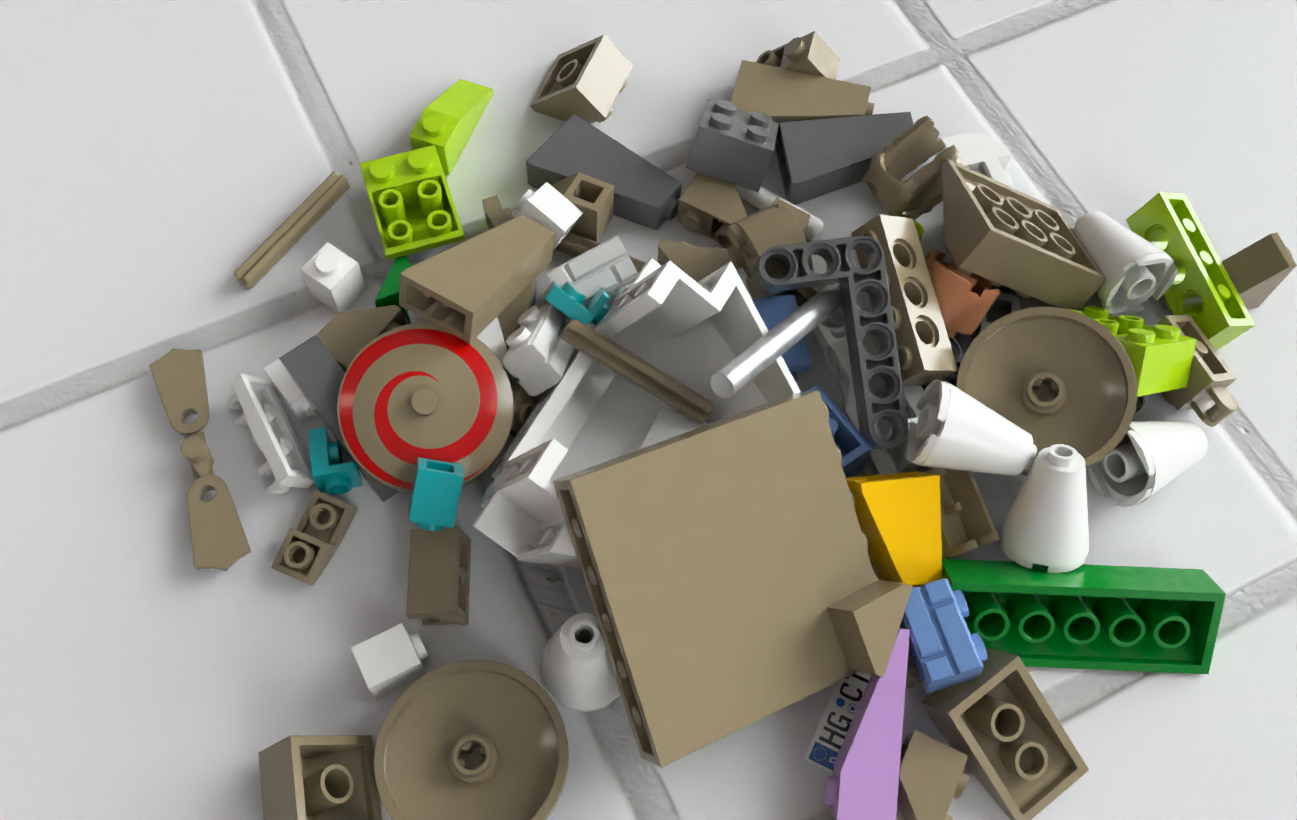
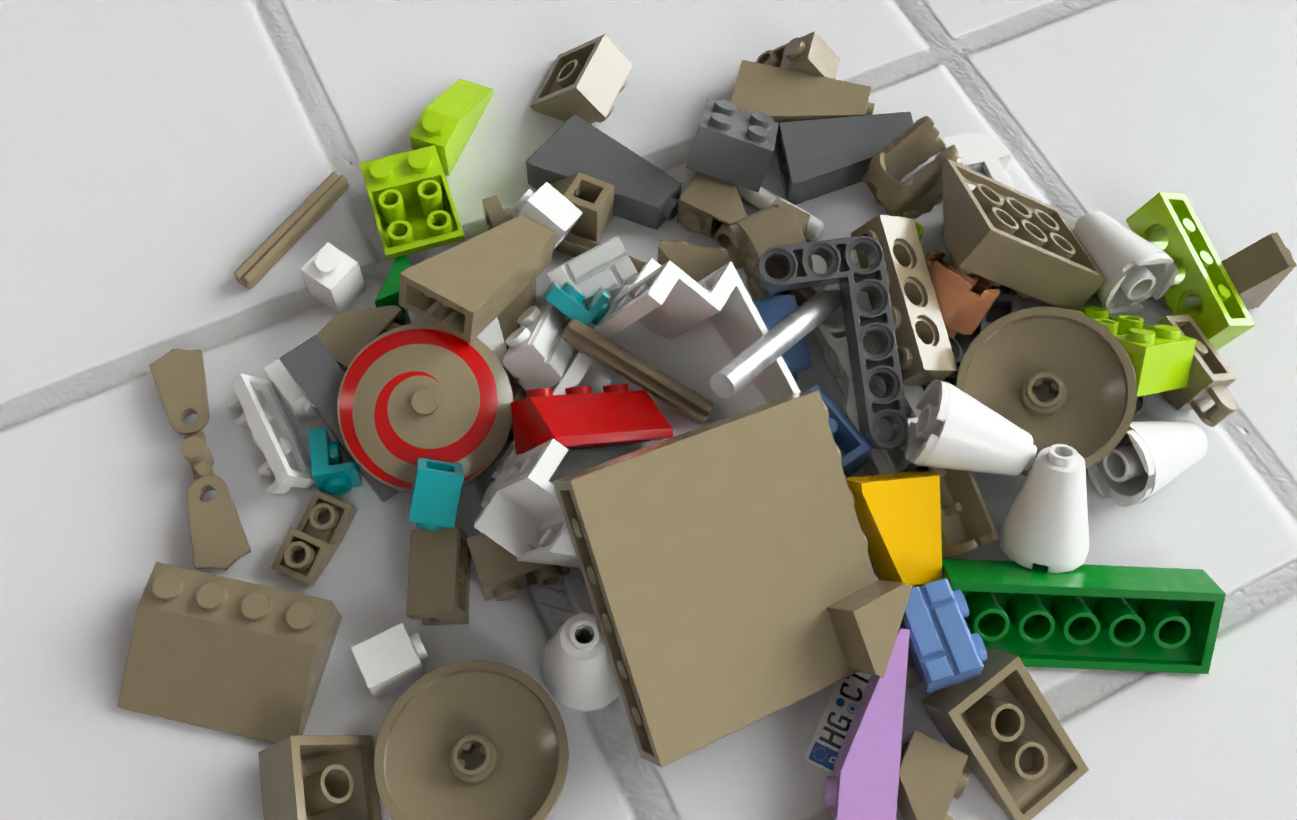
none -> dark tan slope [117,562,342,744]
none -> dark tan slope [466,534,570,601]
none -> red slope [511,384,674,454]

